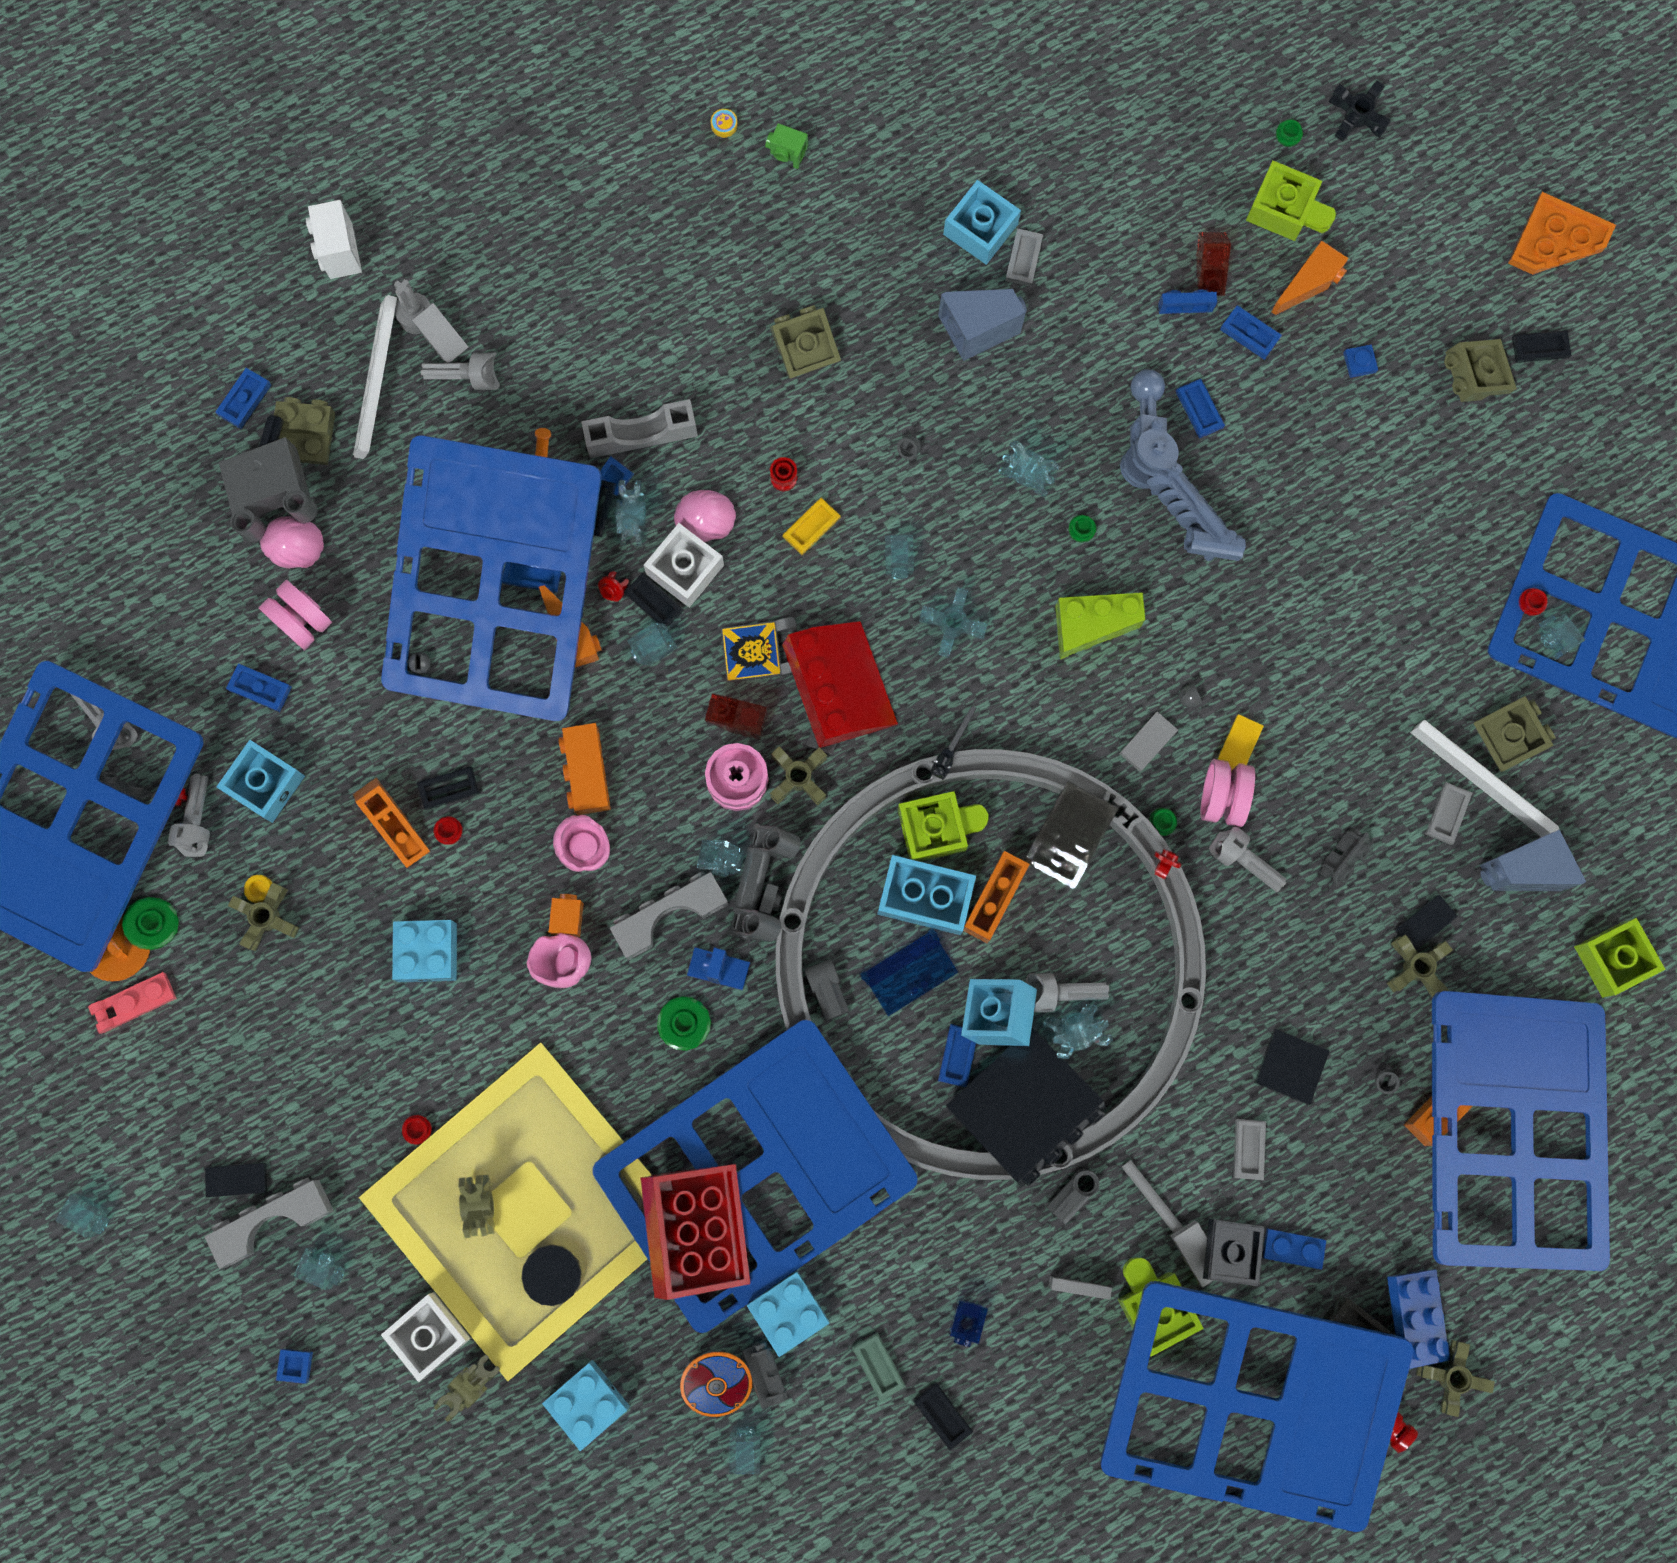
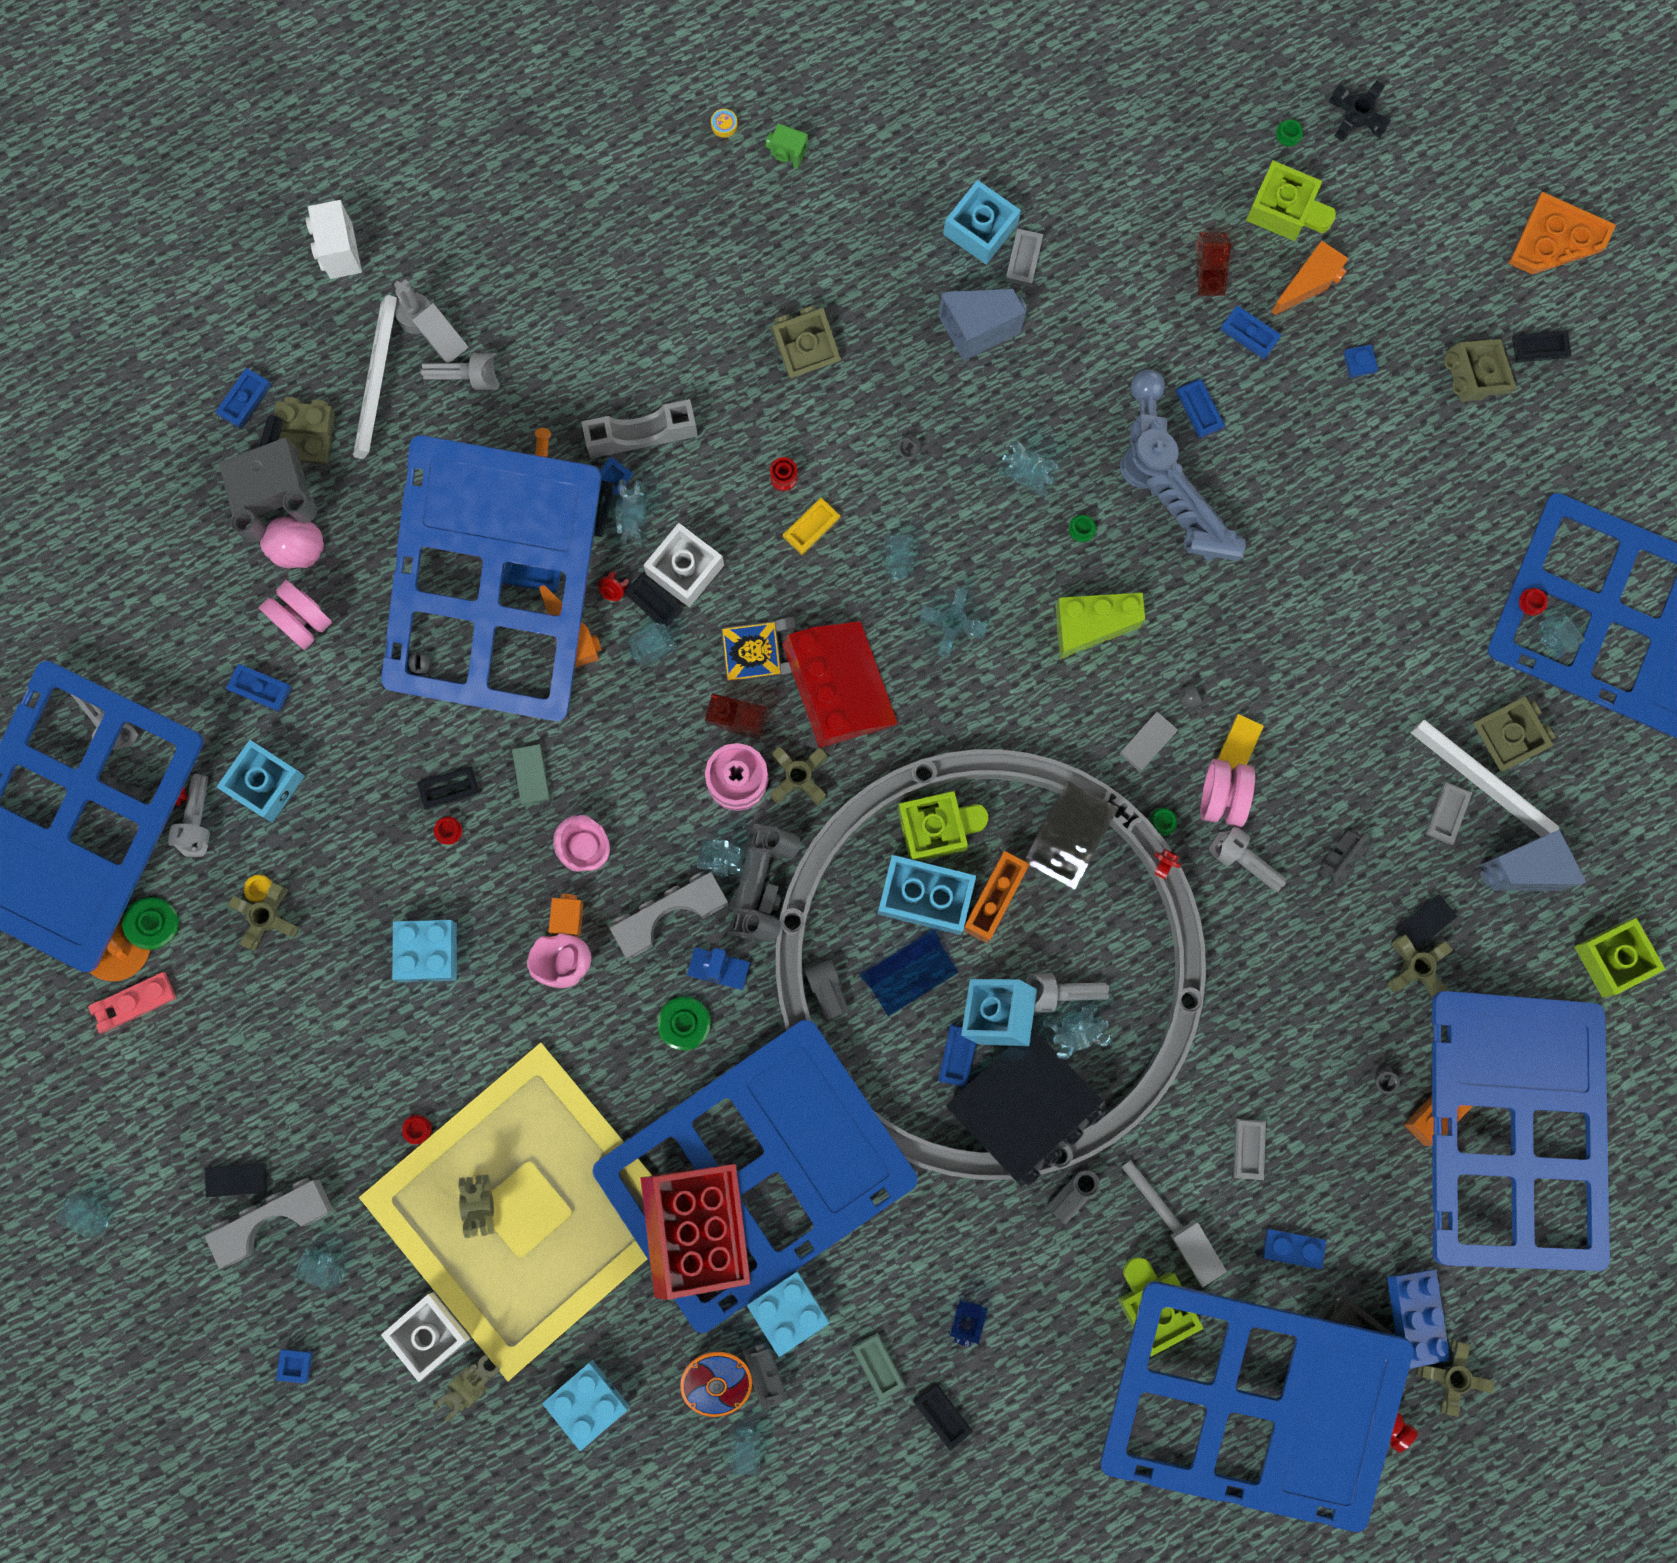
orange slope [353,778,430,868] -> none
black tile [521,1245,582,1306] -> none
orange brick [559,723,611,815] -> none
bright pink piece [674,490,736,542] -> none
black sword [930,706,976,780] -> none
light grey tile [1048,1276,1112,1300] -> none
blue plate [1158,289,1217,314] -> none
black tile [1203,1219,1265,1286] -> none
black tile [1254,1029,1330,1105] -> none
none -> sand green tile [512,744,550,805]

